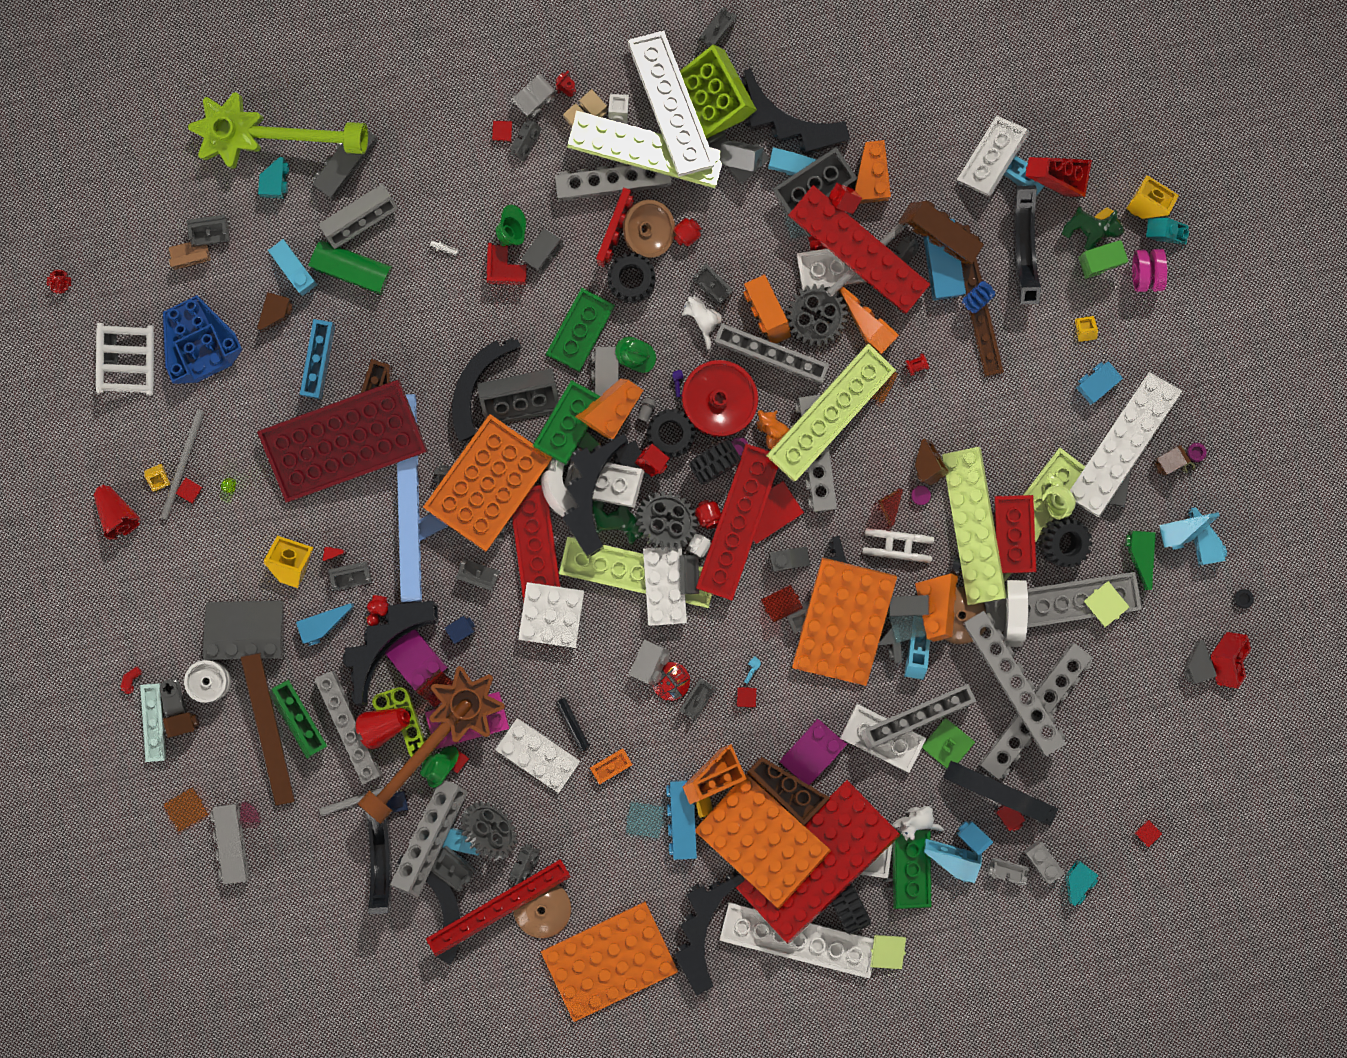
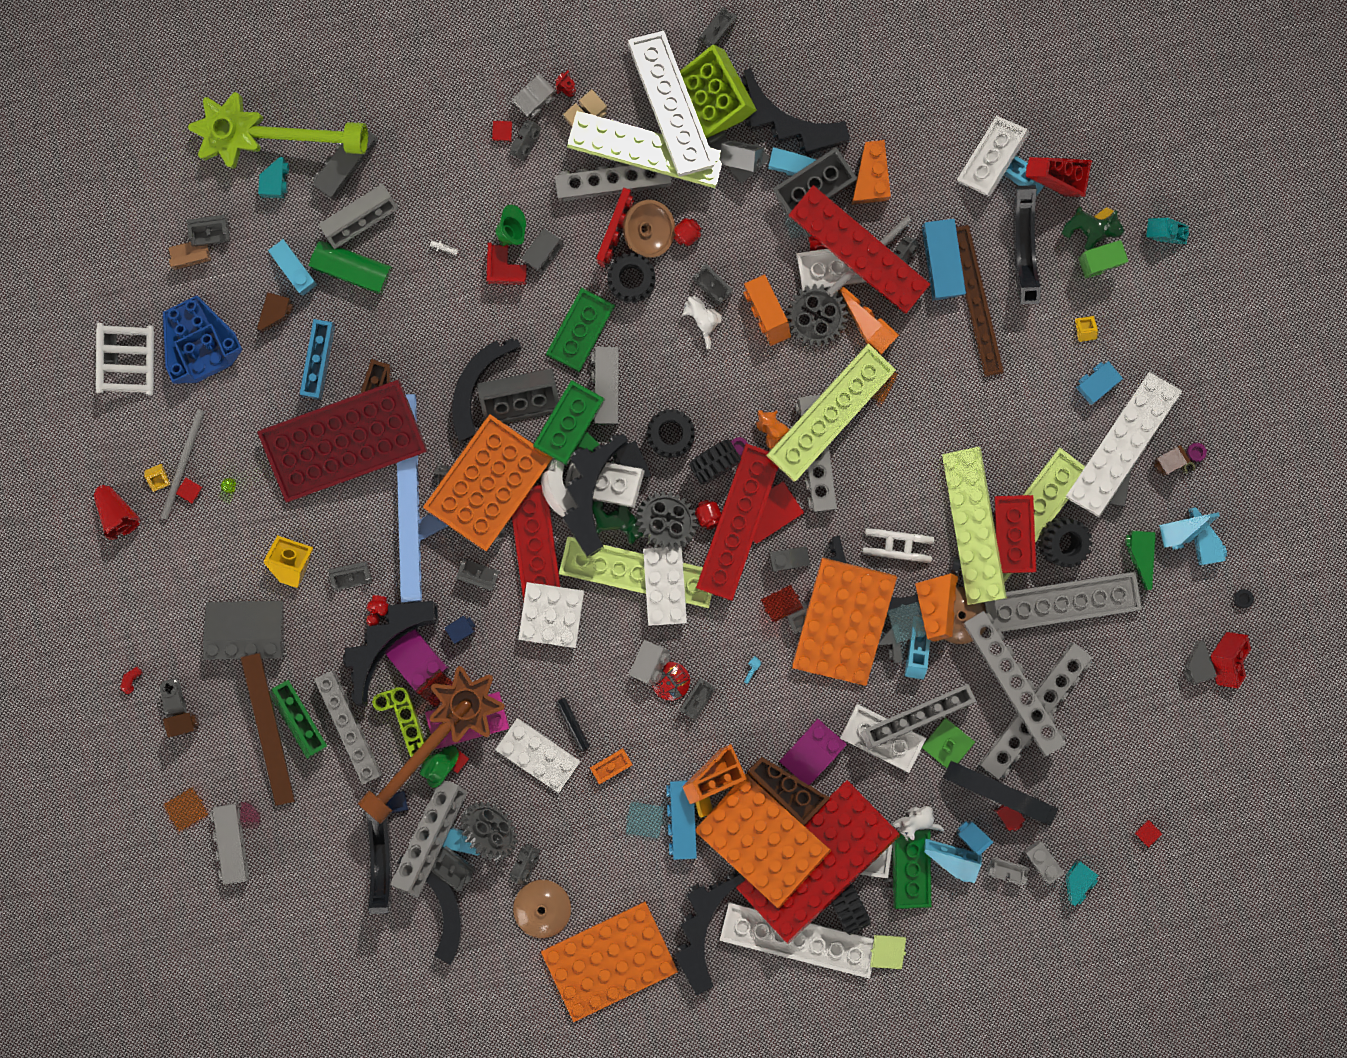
red gear [46,270,71,294] -> none
light aqua plate [140,683,166,762] -> none
white wheel [184,660,231,703] -> none
dark azure slope [296,603,354,646] -> none
light grey bar [319,787,384,816] -> none
red slope [322,547,346,562] -> none
red cone [356,708,410,750] -> none
red plate [426,859,571,957] -> none
orange wedge [575,379,644,439] -> none
white bracket [608,94,629,125] -> none
green piece [615,337,656,373] -> none
red brick [634,444,669,477] -> none
light grey pin [637,397,657,423] -> none
dark purple hand [672,370,684,397] -> none
dark grey tile [679,555,699,594] -> none
red dish [681,360,758,437] -> none
white bracket [686,534,711,559] -> none
light grey brick [714,323,829,385] -> none
red slope [736,687,757,707] -> none
red brick [828,183,862,214] -> none
clear red slope [875,488,903,527] -> none
dark grey tile [890,595,929,617] -> none
reddish brown wedge [898,200,984,264] -> none
red bush [905,353,929,377] -> none
magenta tile [911,486,931,505] -> none
reddish brown slope [915,438,949,485] -> none
blue gear [962,281,995,313] -> none
white arch [1003,580,1028,647] -> none
yellowish green hair [1042,473,1076,520] -> none
yellowish green piece [1084,581,1130,627] -> none
yellow slope [1126,175,1179,219] -> none
dark pink wheel [1132,249,1167,292] -> none

